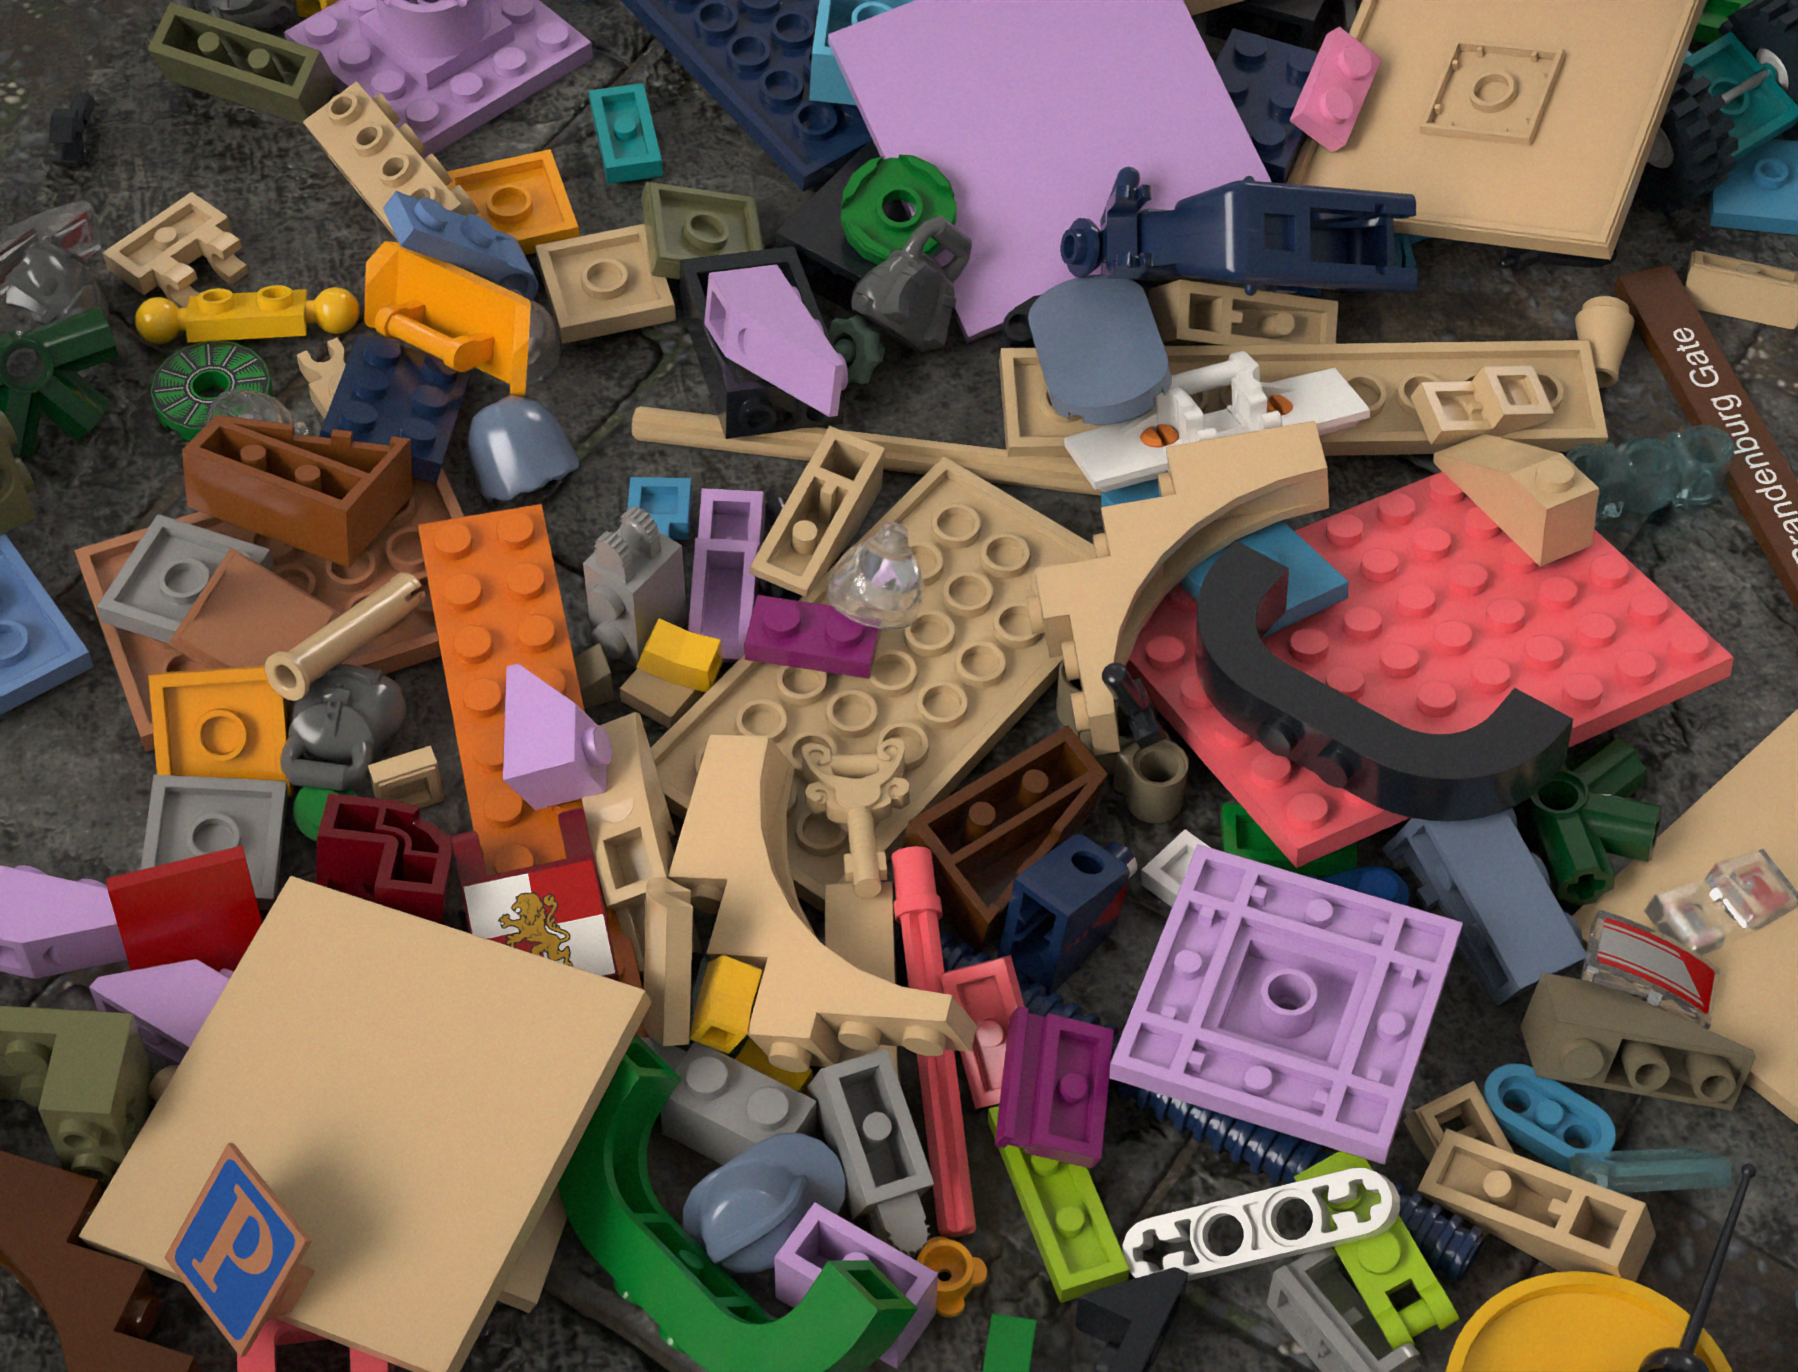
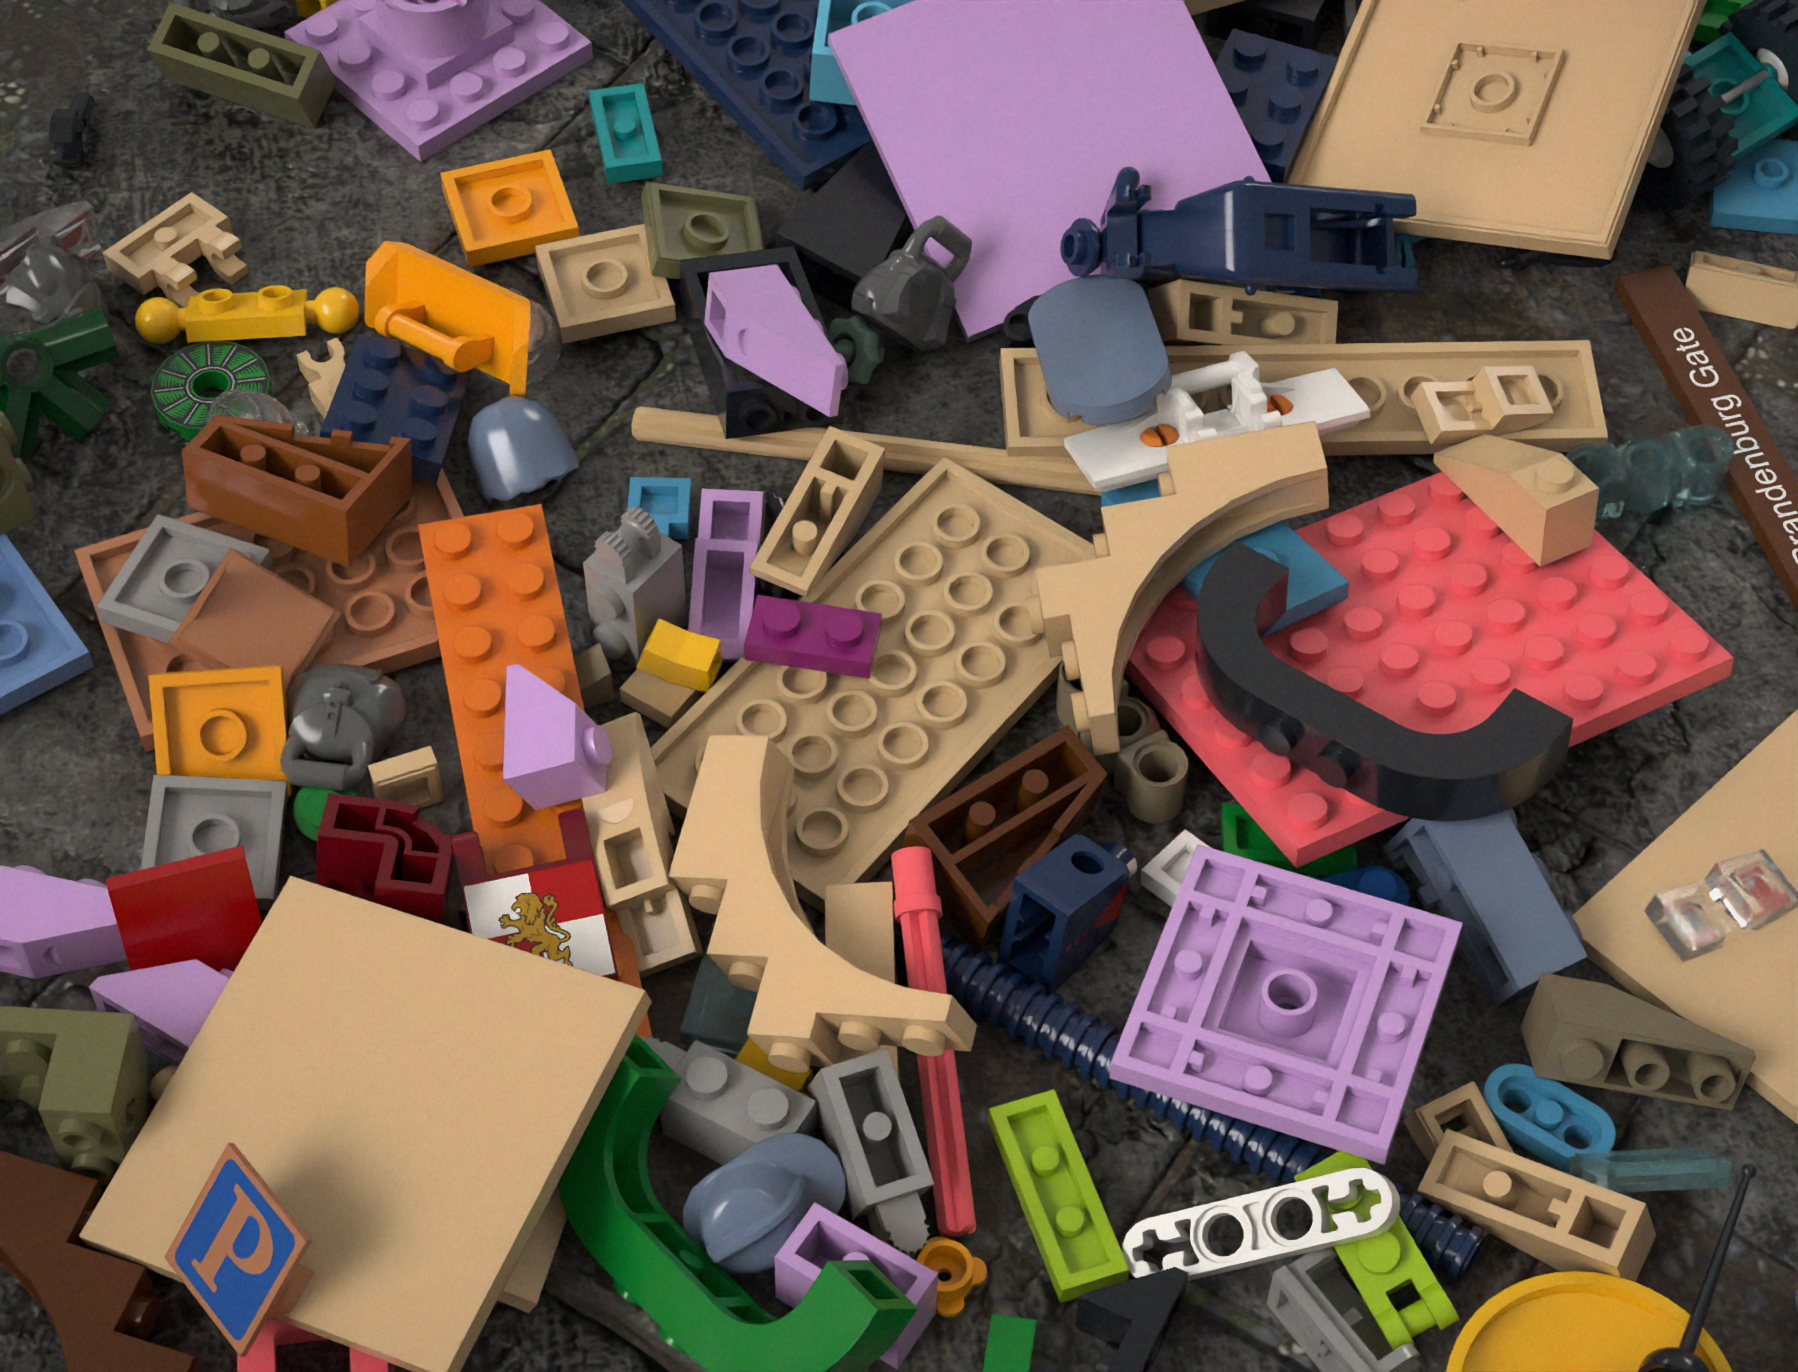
tan pin [265,572,426,701] -> none
tan brick [303,81,479,241] -> none
medium blue plate [383,191,539,302] -> none
tan slope [643,877,693,1047] -> none
yellow piece [689,955,762,1054] -> none
tan piece [801,738,910,899] -> none
clear helmet [826,522,924,629] -> none
green tile [840,154,957,265] -> none
coral plate [939,955,1025,1109] -> none
magenta plate [995,1006,1114,1169] -> none
black bar [1101,662,1166,750] -> none
bright pink plate [1289,27,1382,153] -> none
dark green piece [1521,737,1663,907] -> none
tan cone [1575,296,1634,388] -> none
slope [1581,909,1720,1029] -> none

